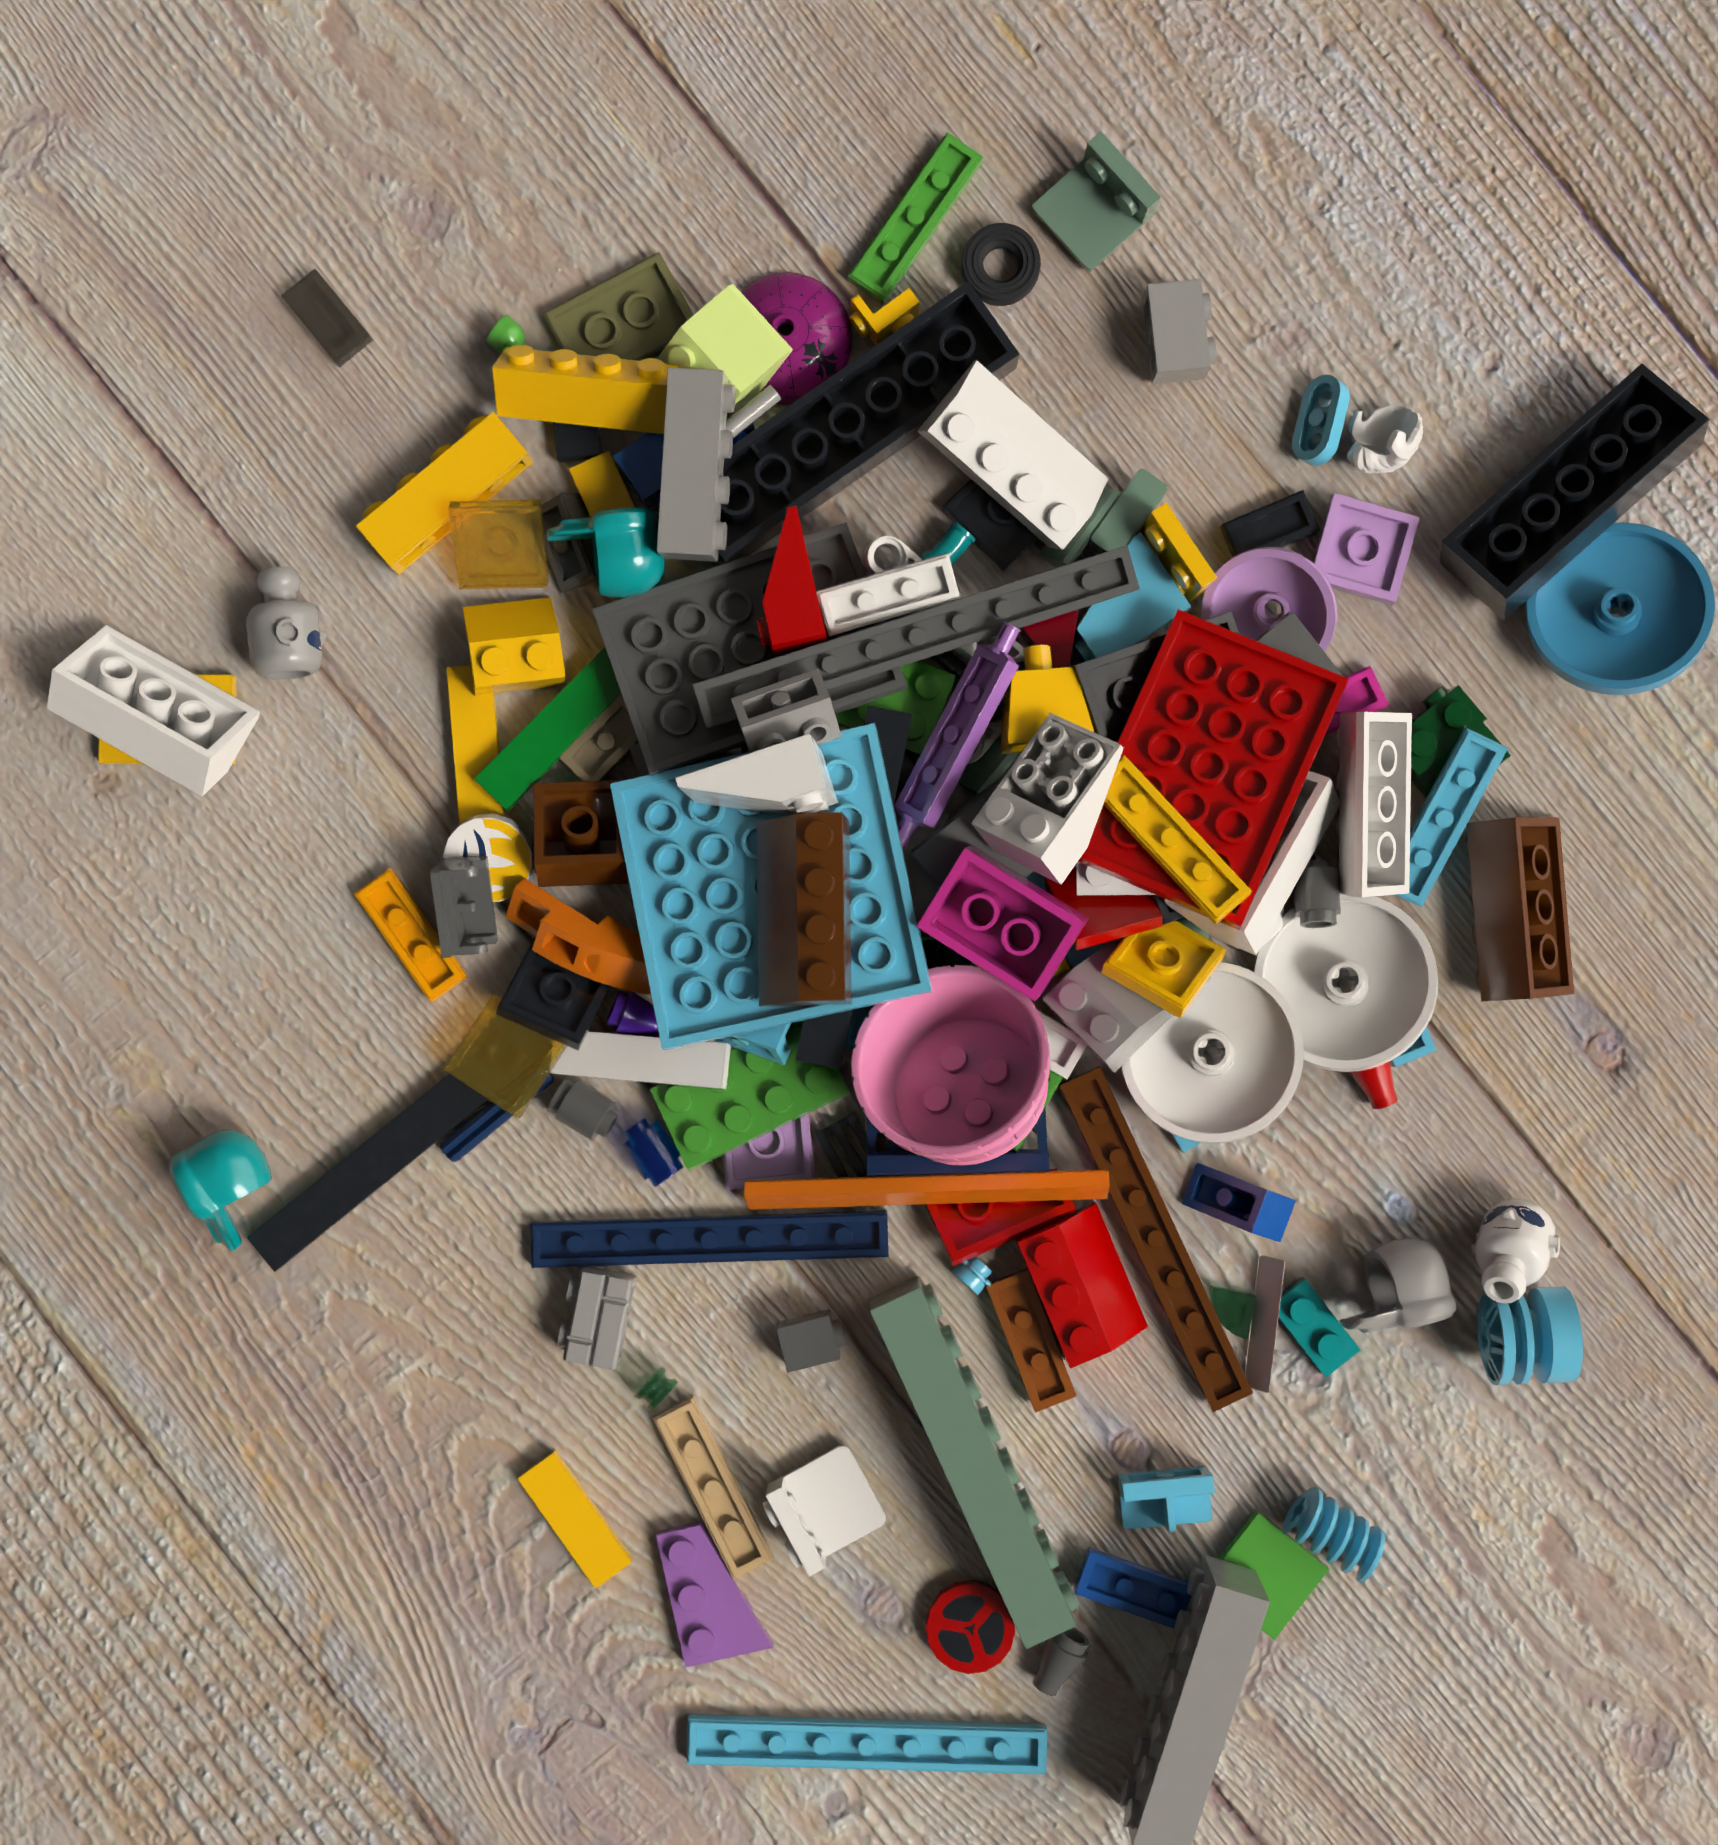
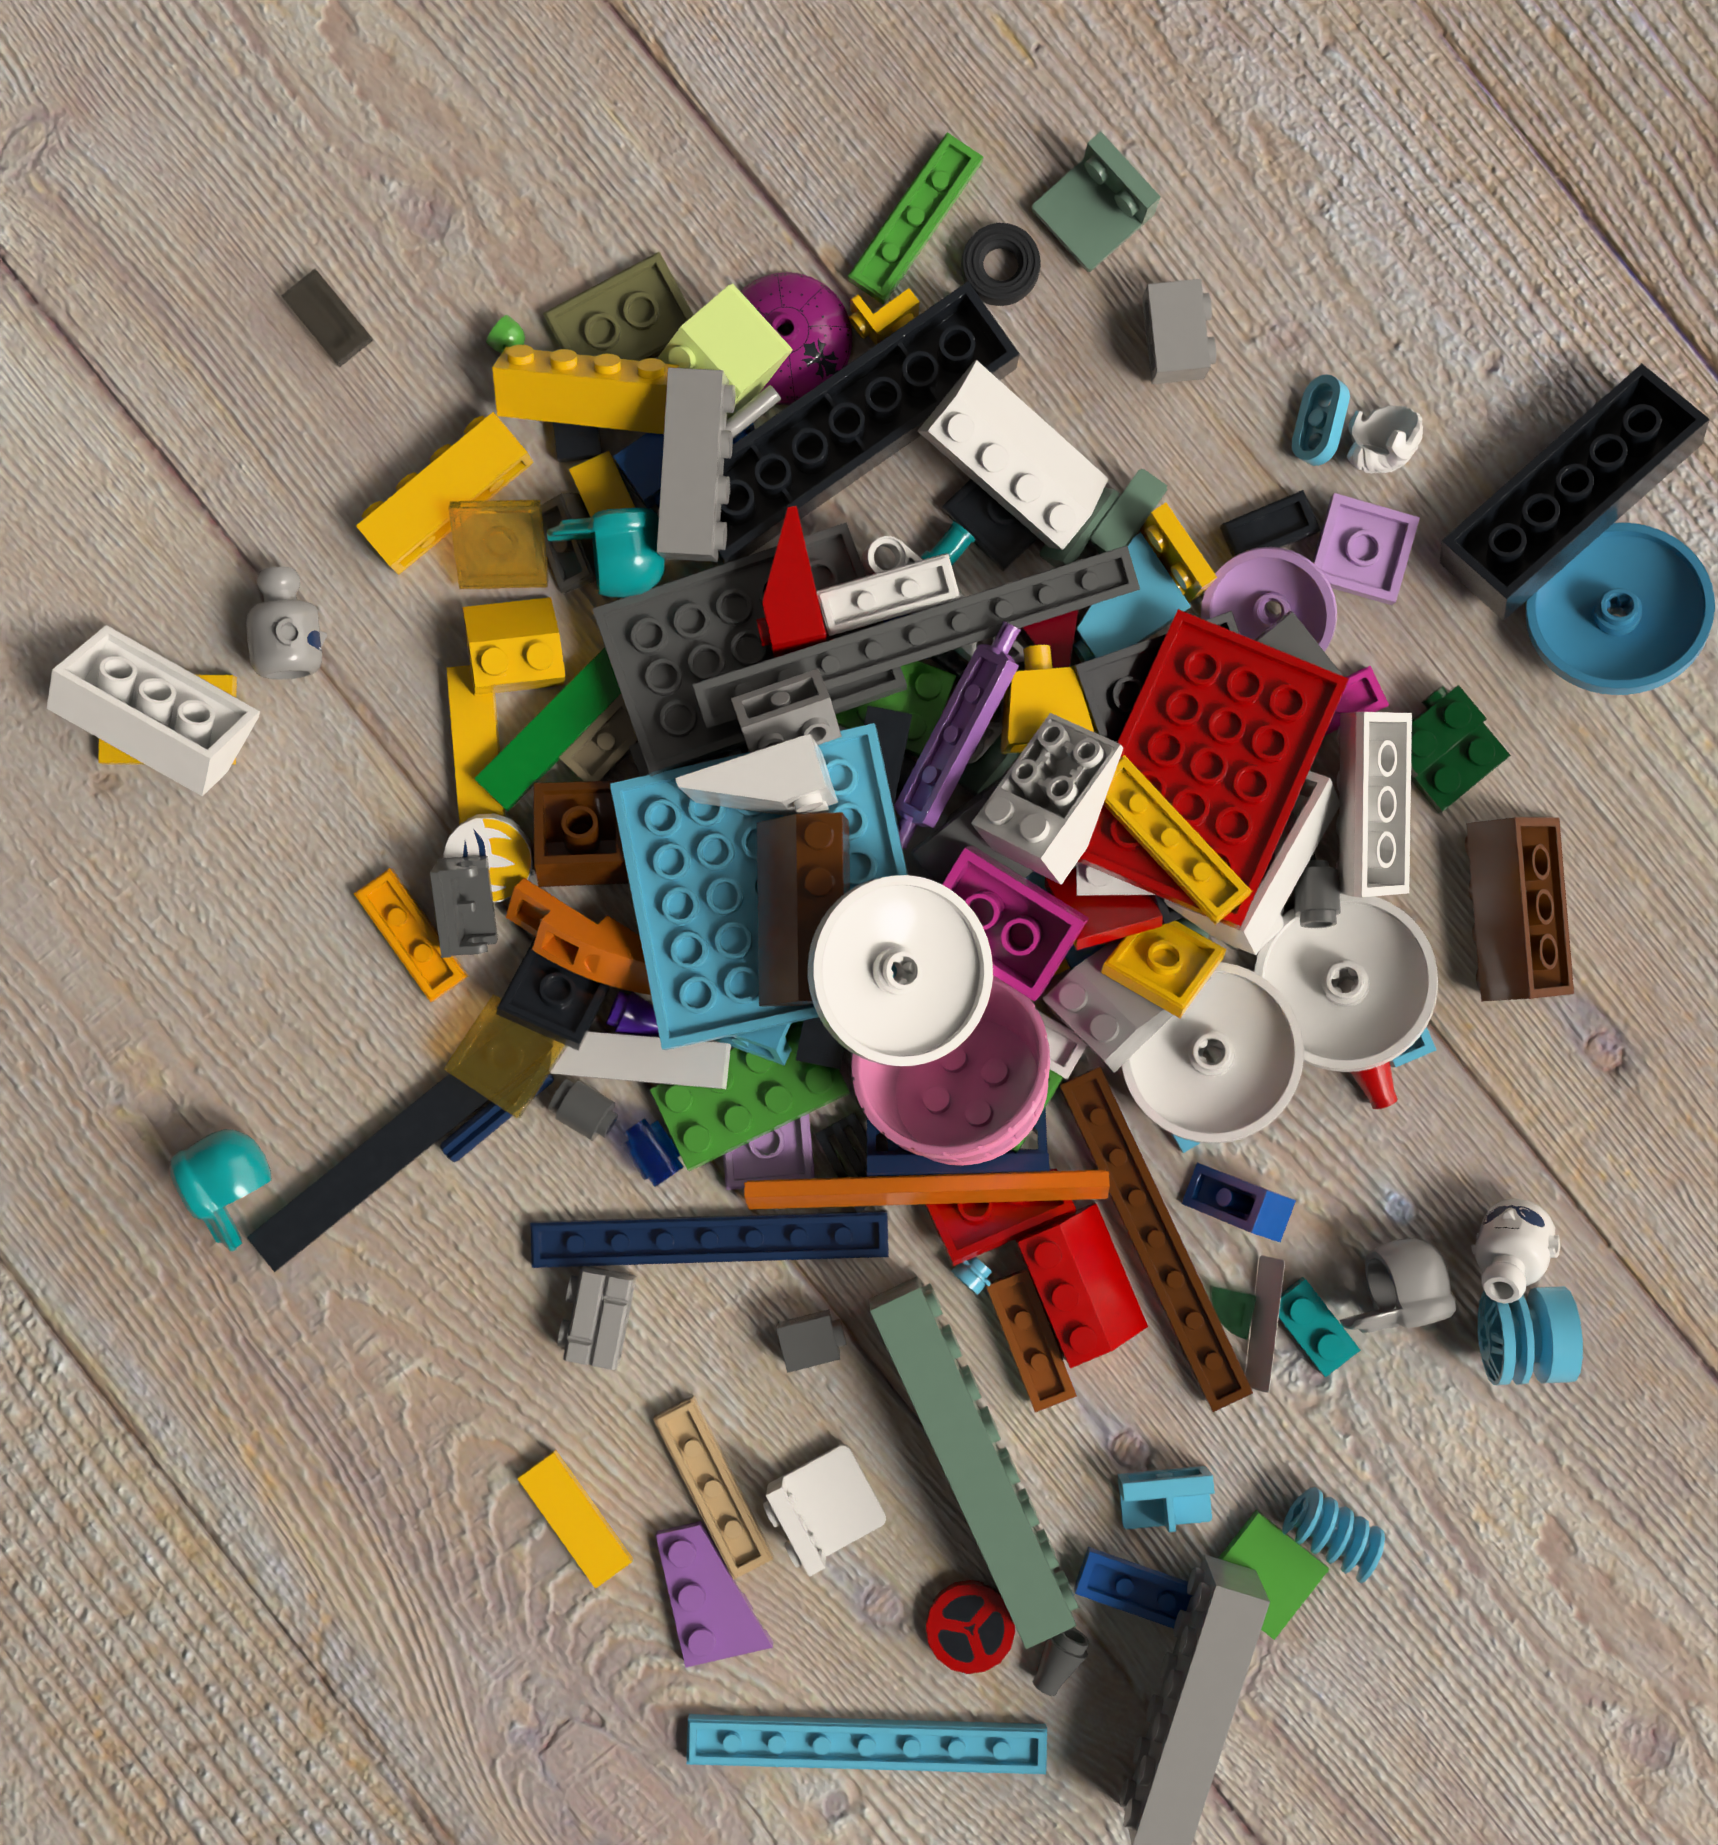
clear green bush [634,1366,678,1412] -> none
medium azure tile [1395,727,1508,907] -> none
none -> white dish [808,875,993,1066]

